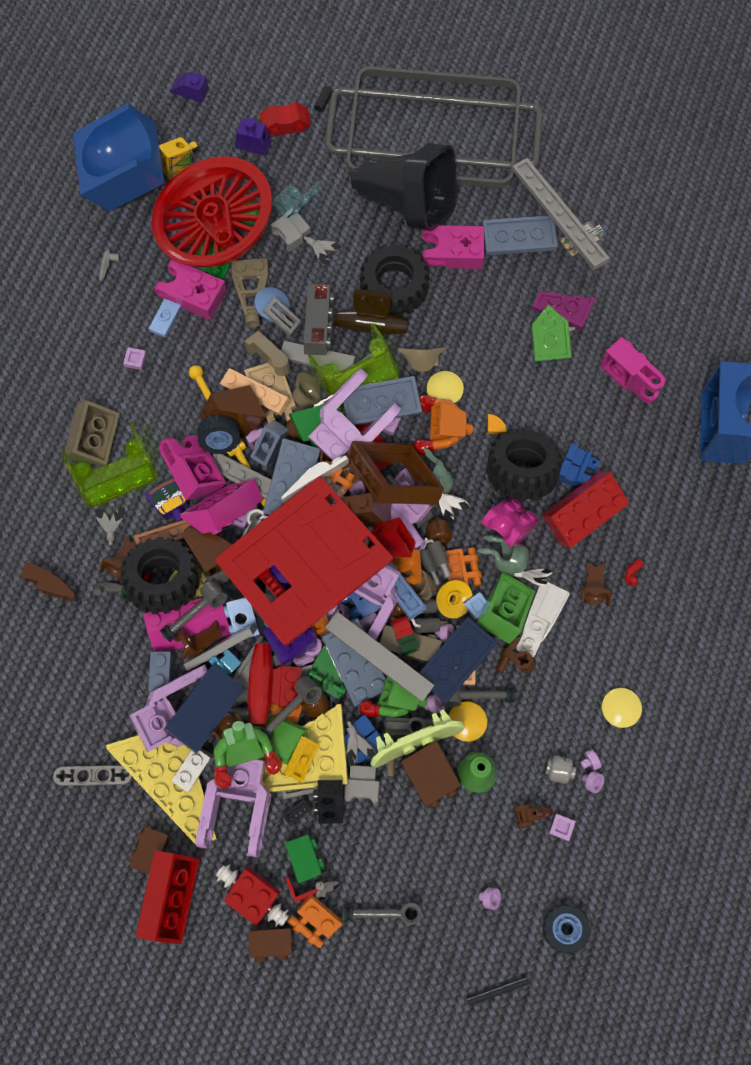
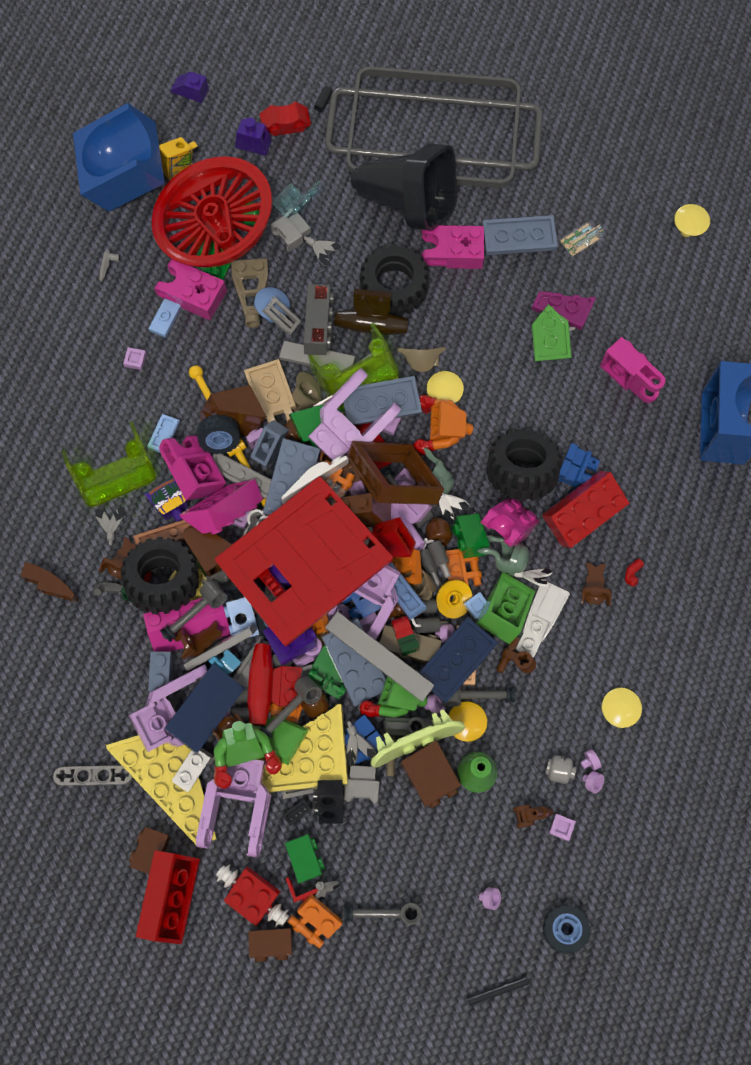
dark tan slope [63,400,120,466] -> none
light nougat plate [220,368,290,416] -> none
dark tan leg [244,331,290,376] -> none
yellow plate [284,736,320,782] -> none
light orange tile [487,414,507,434] -> none
light grey plate [512,158,610,270] -> none
none -> light blue plate [147,414,180,453]
none -> green brick [452,514,489,558]
none -> light yellow dish [674,204,710,237]

